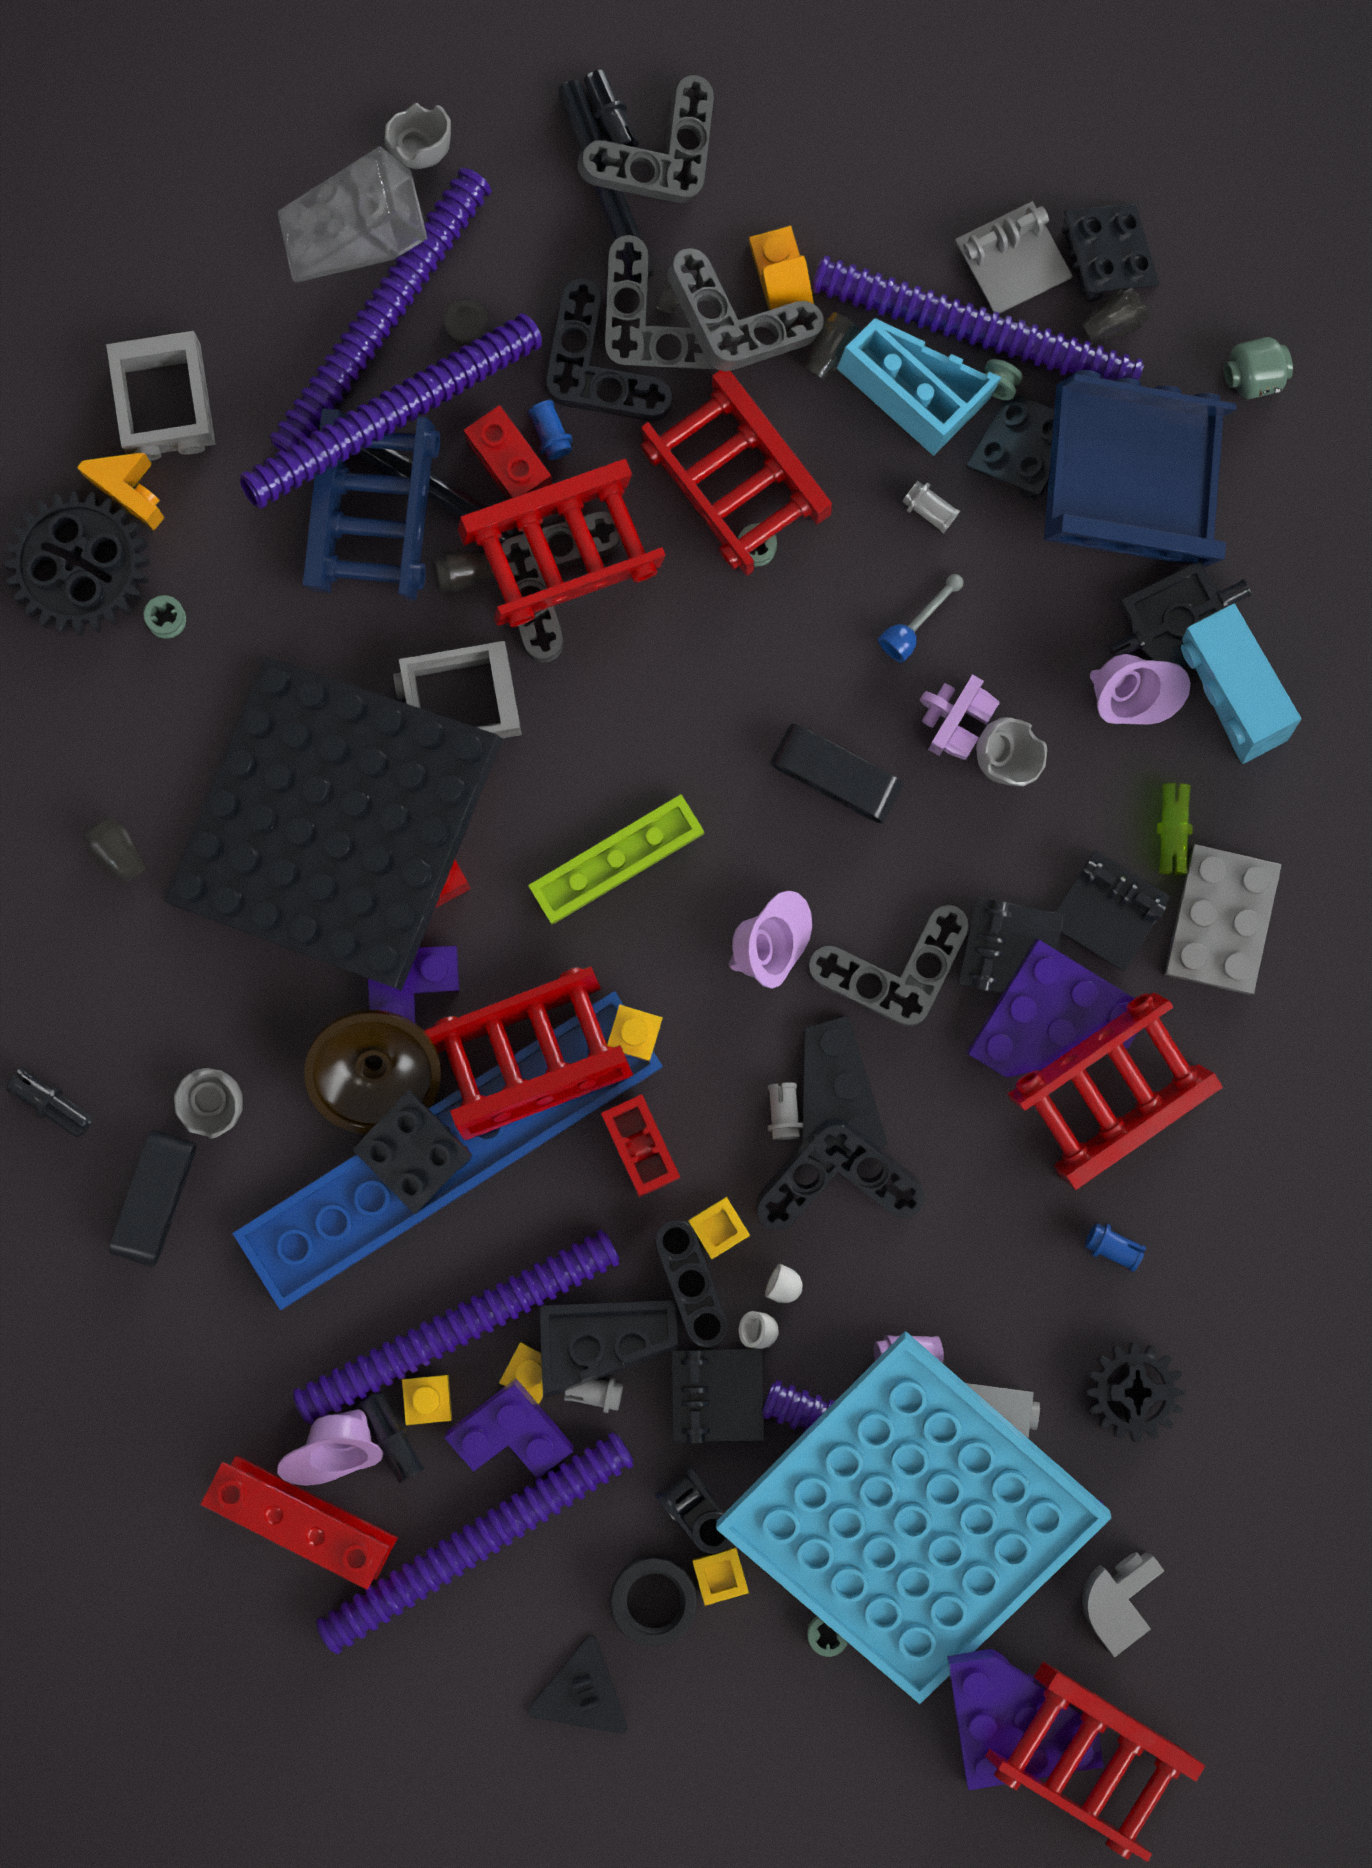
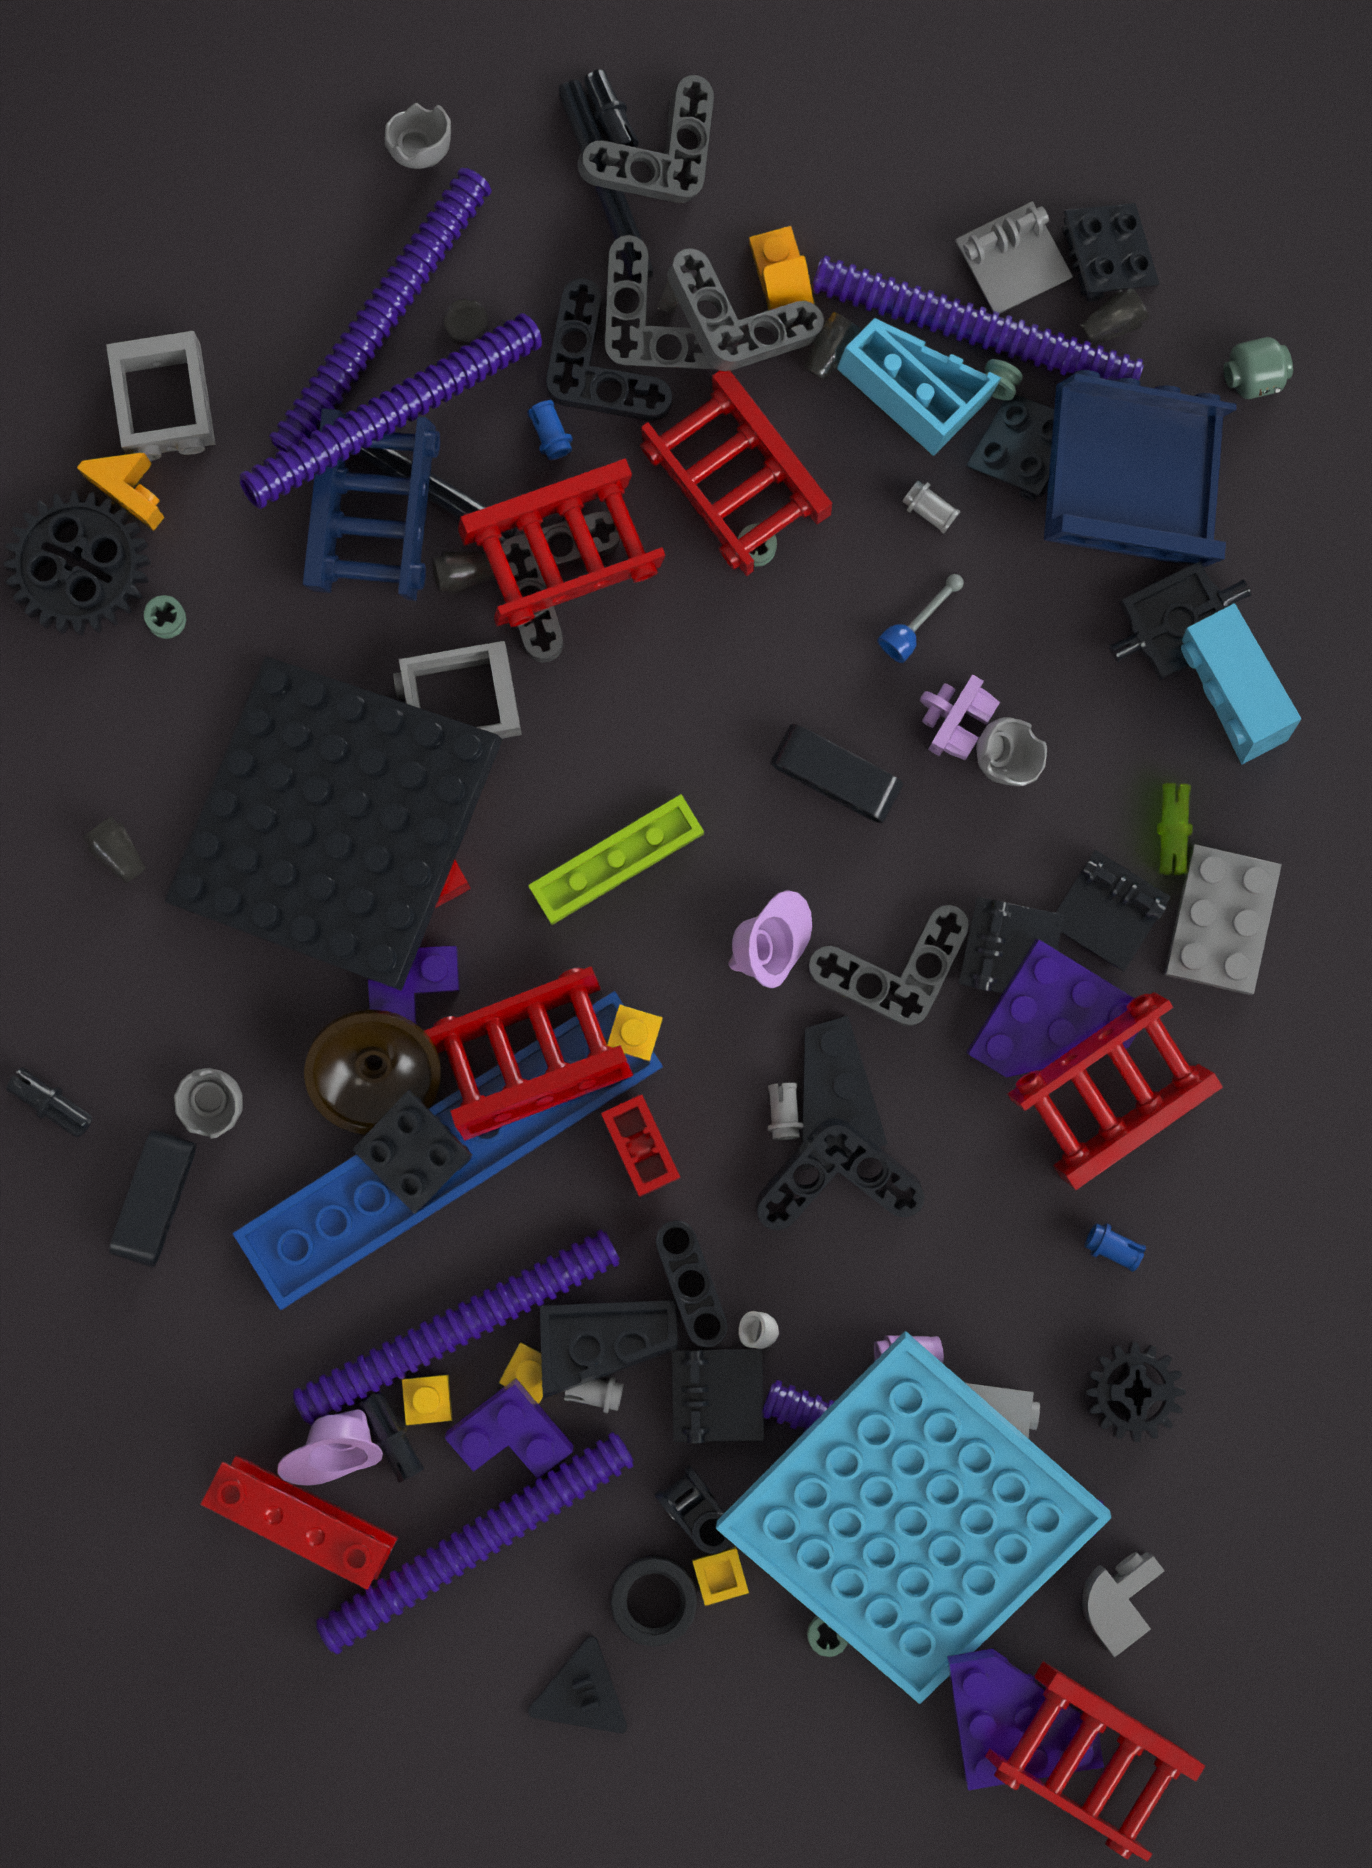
clear slope [277,146,428,283] -> none
red brick [464,405,553,500] -> none
yellow plate [688,1197,750,1259] -> none
white hinge [765,1264,803,1303] -> none
lavender piece [1090,654,1191,725] -> none

